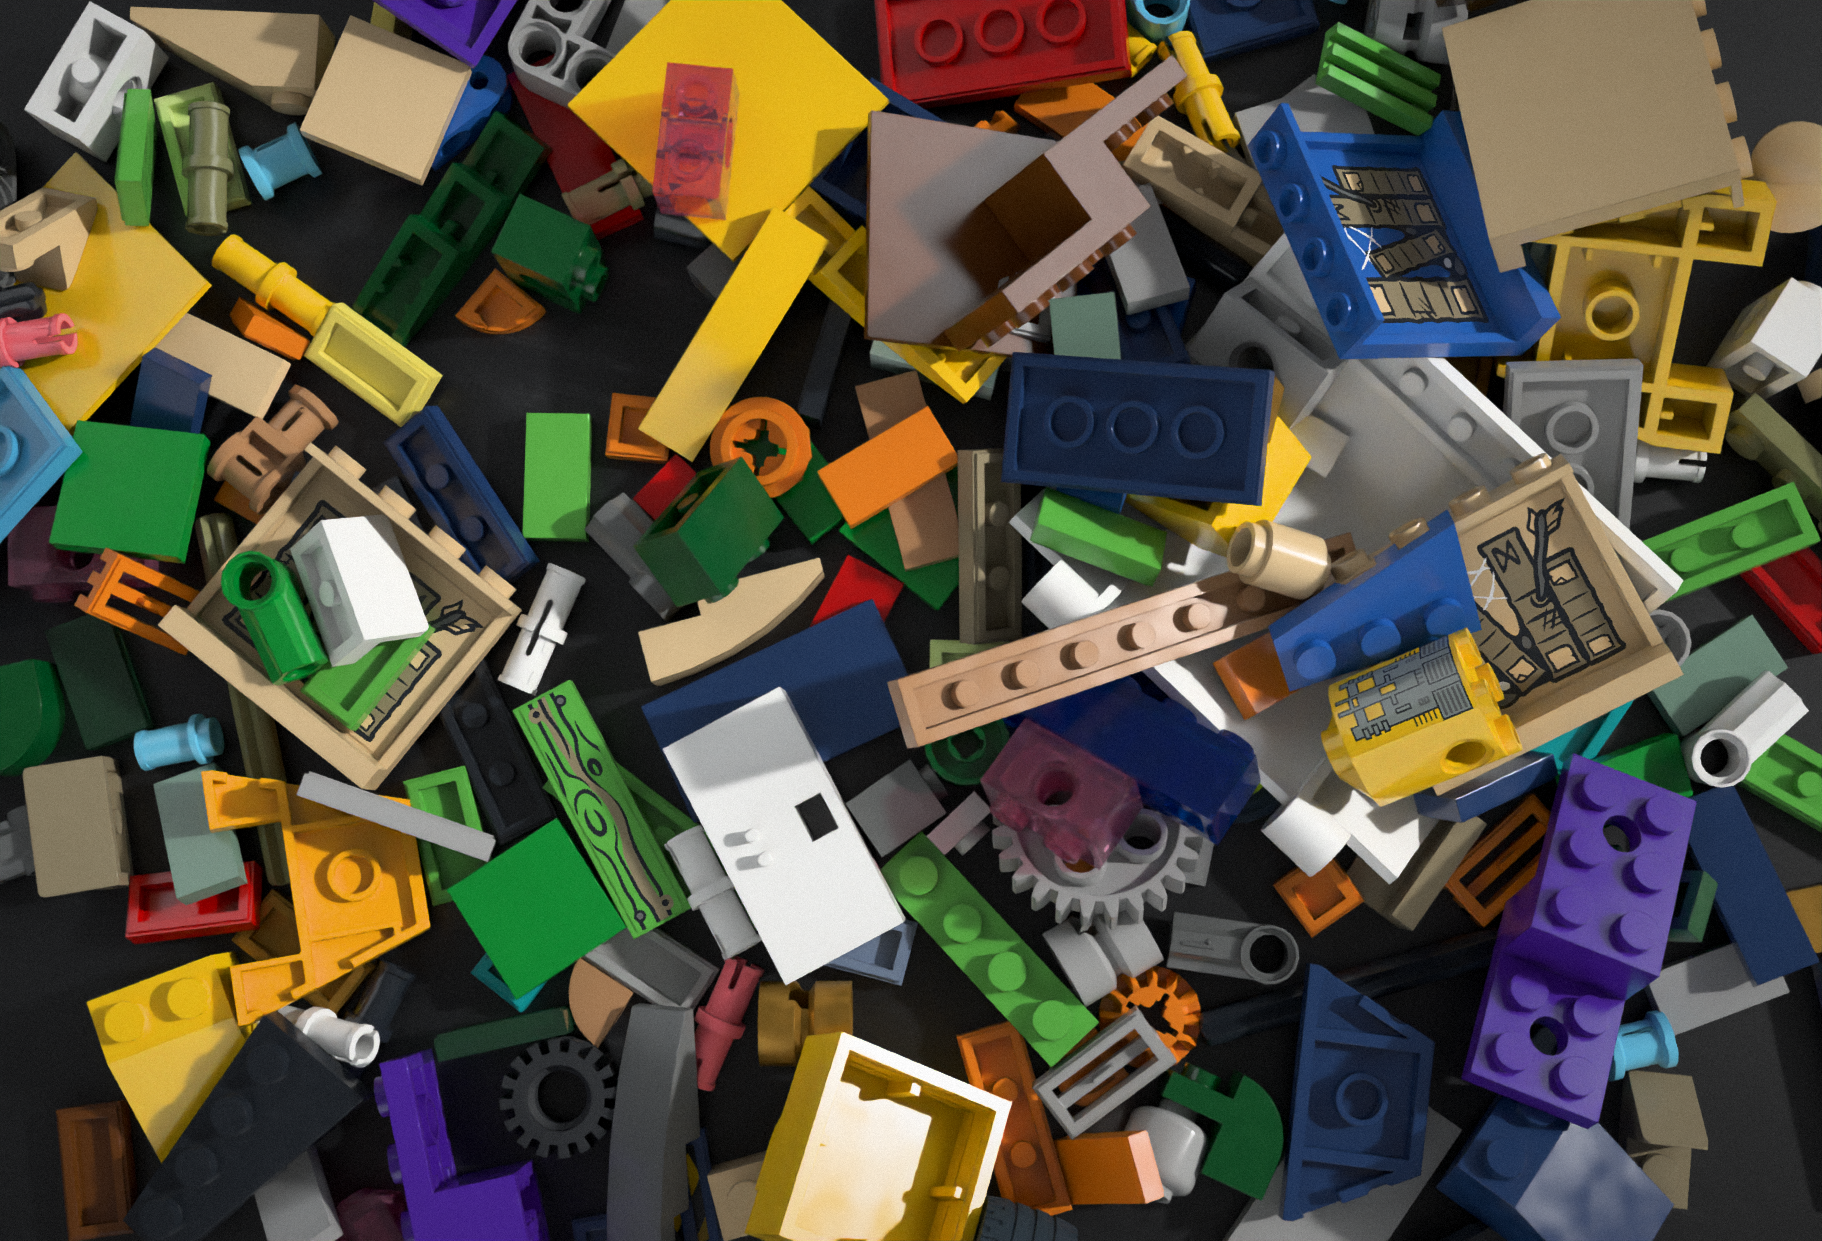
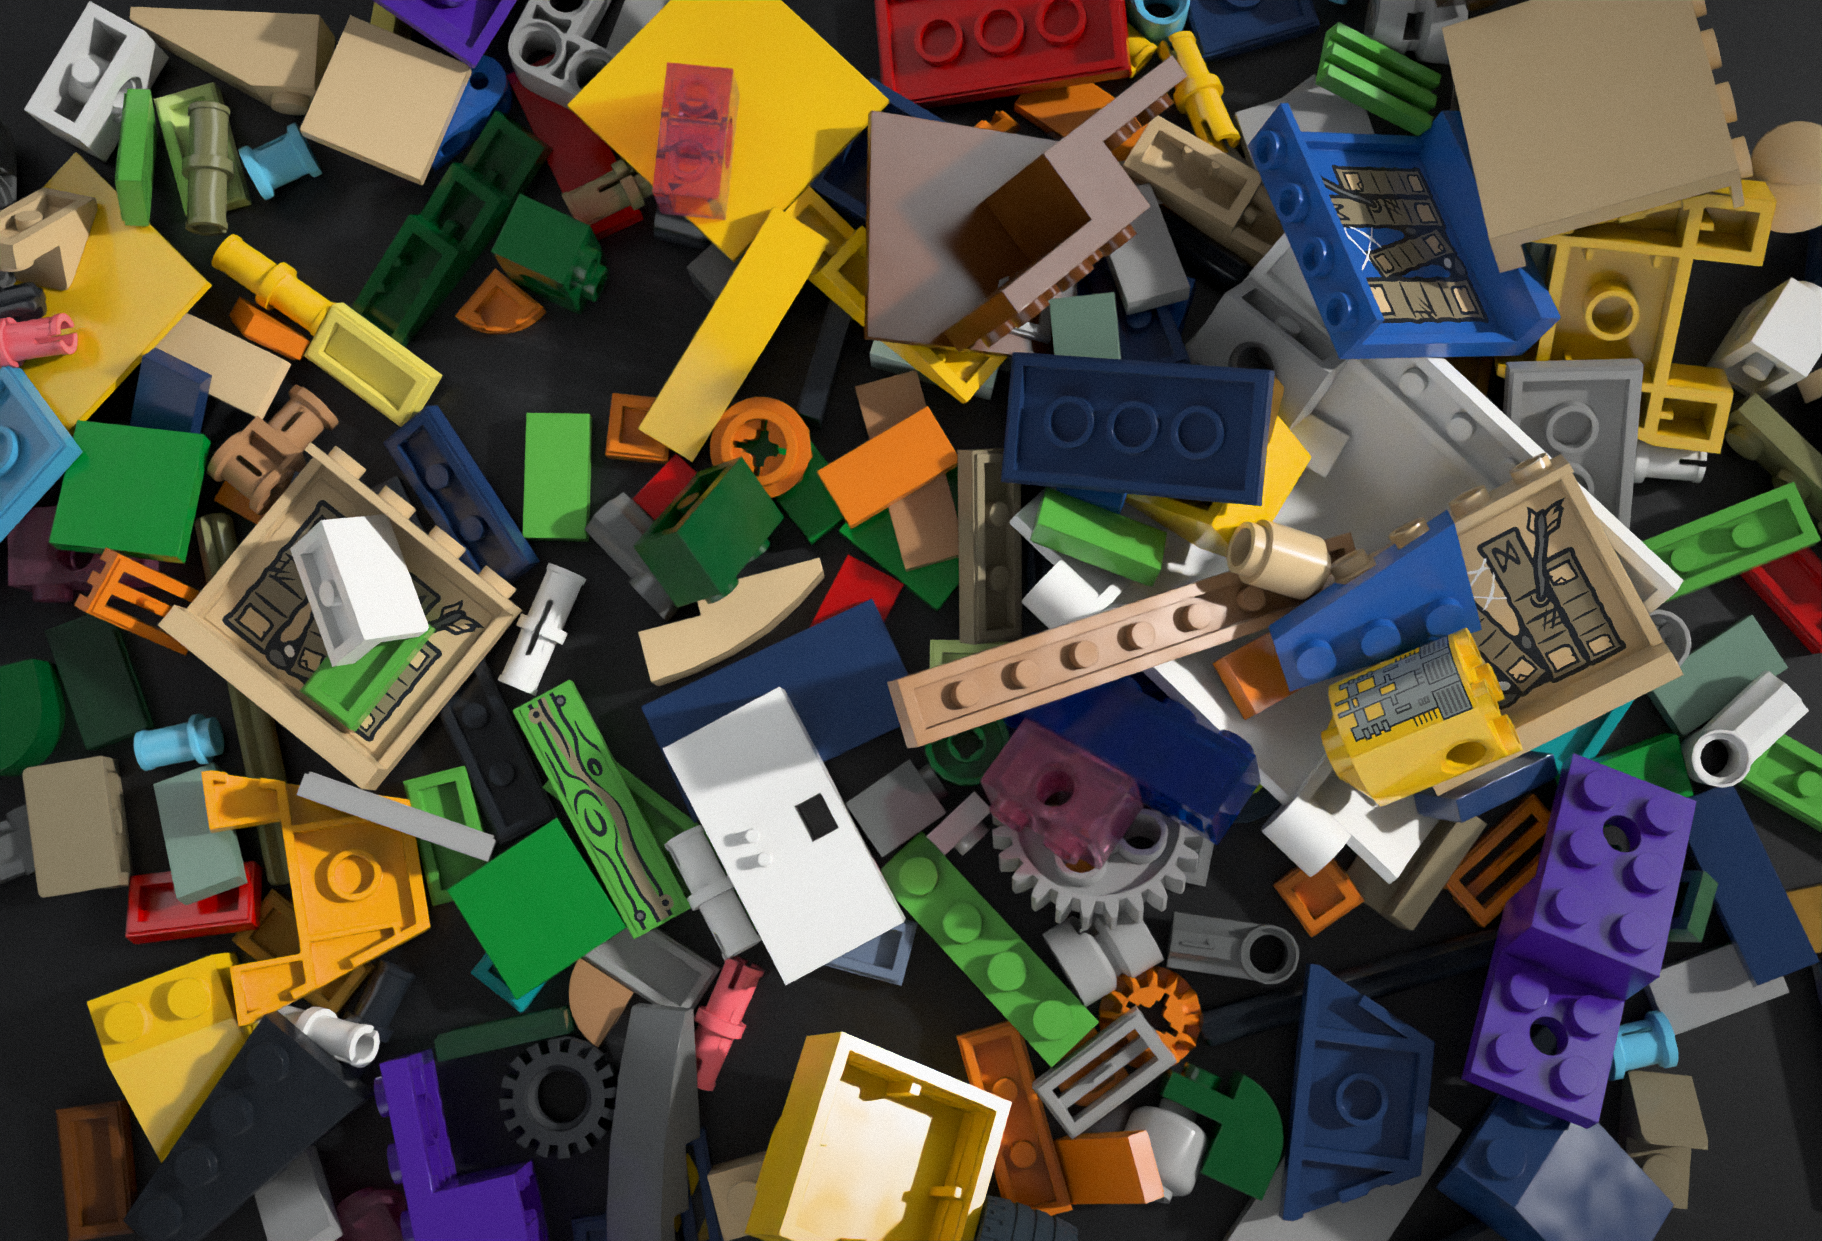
green piece [221,551,330,686] -> none
pearl gold wheel [758,981,853,1066] -> none

